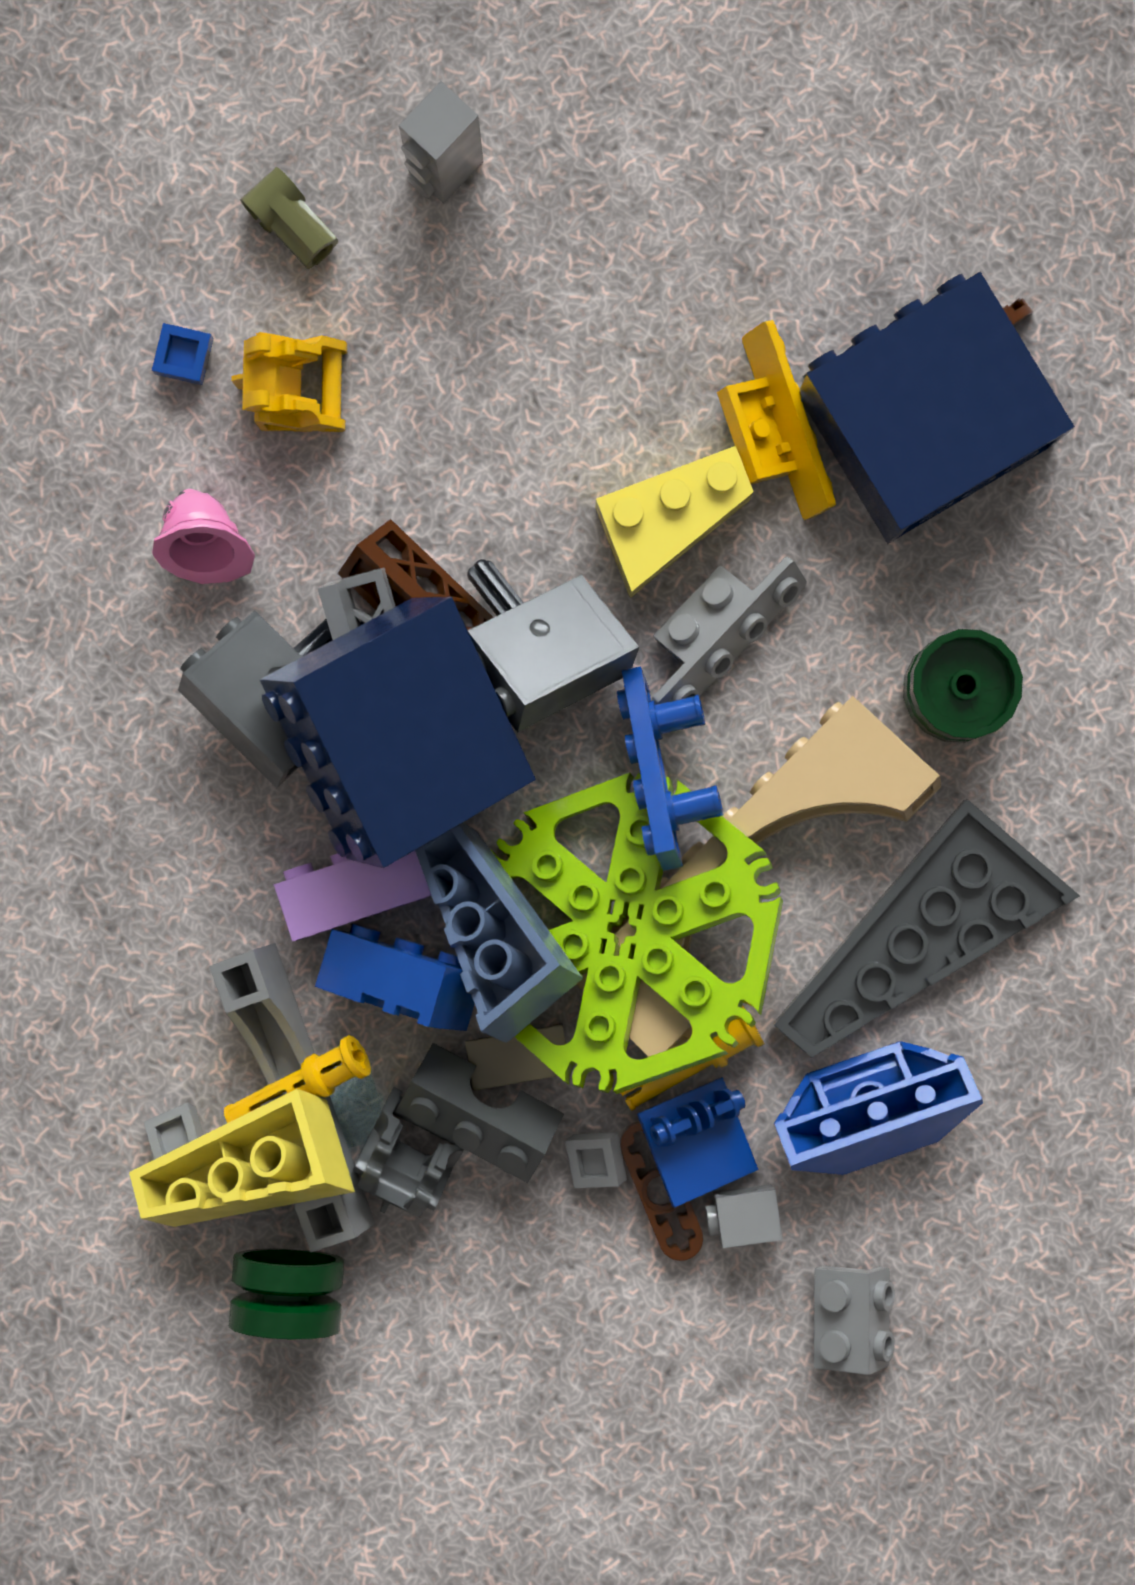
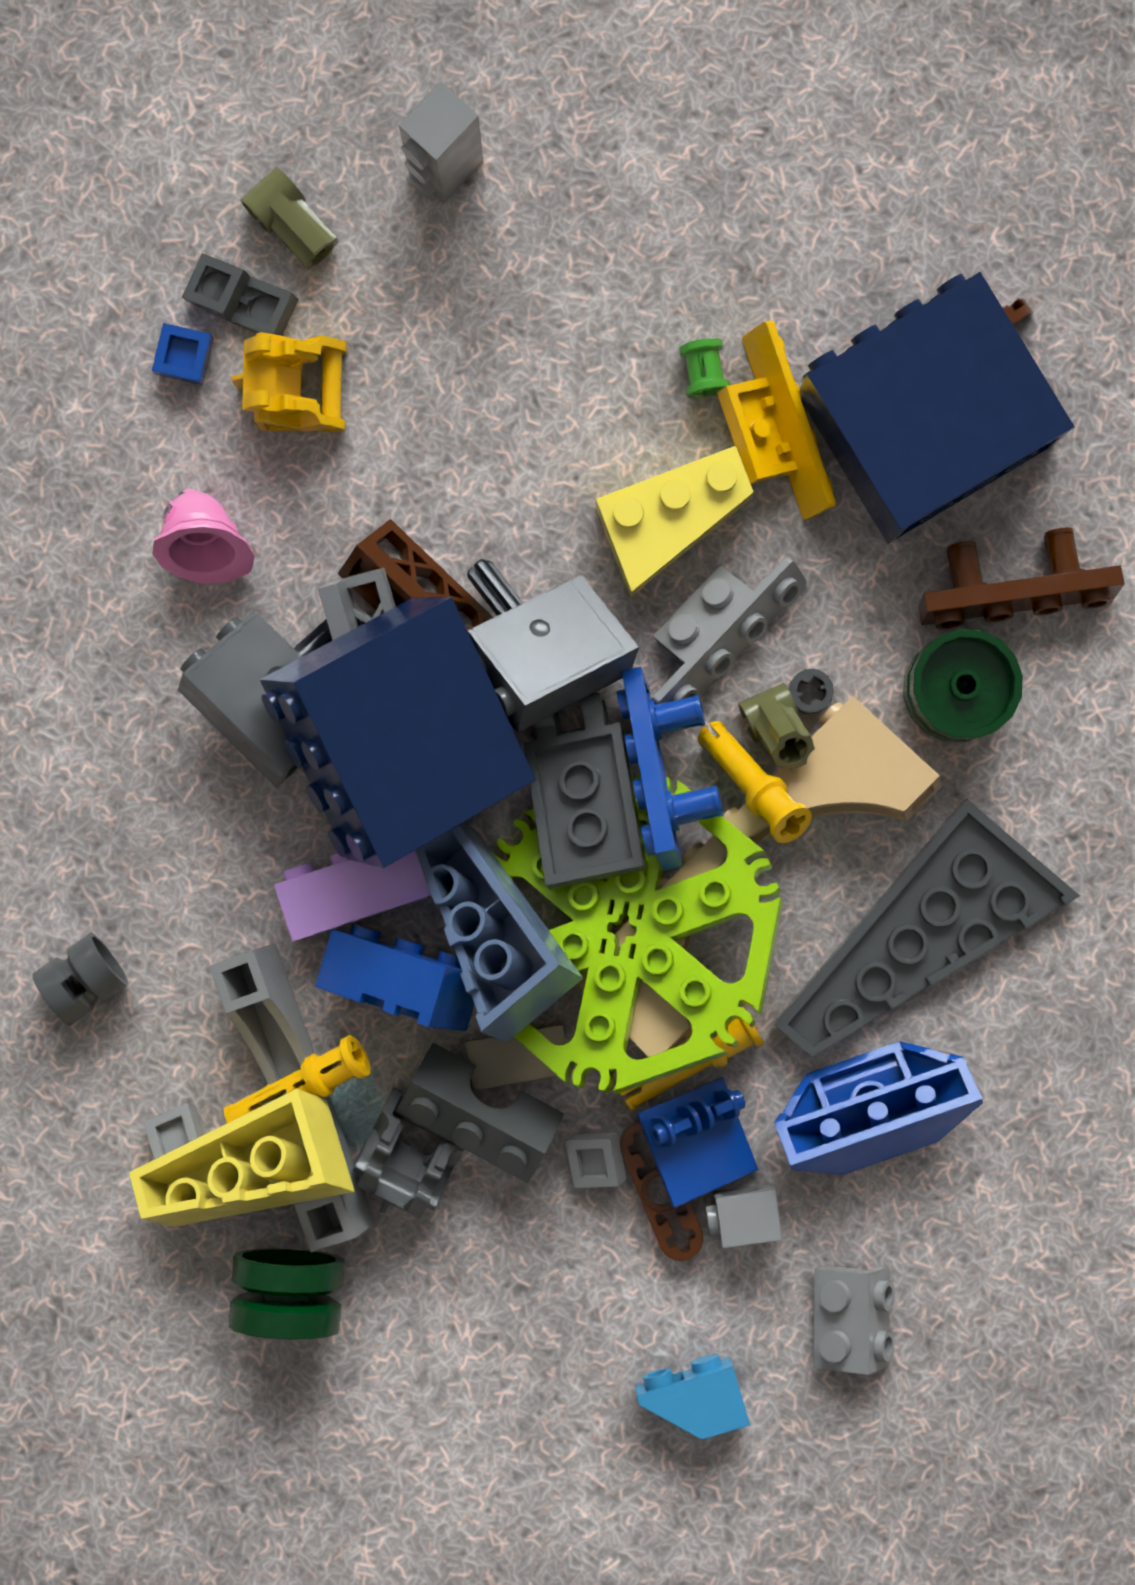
none -> dark grey wheel [32,933,128,1026]
none -> dark grey slope [182,253,299,336]
none -> dark grey tile [523,692,647,890]
none -> dark azure slope [635,1354,750,1440]
none -> bright green bush [679,338,729,398]
none -> yellow pin [697,721,812,843]
none -> olive piece [738,683,815,770]
none -> dark grey bush [788,669,834,714]
none -> reddish brown plate [918,527,1125,629]

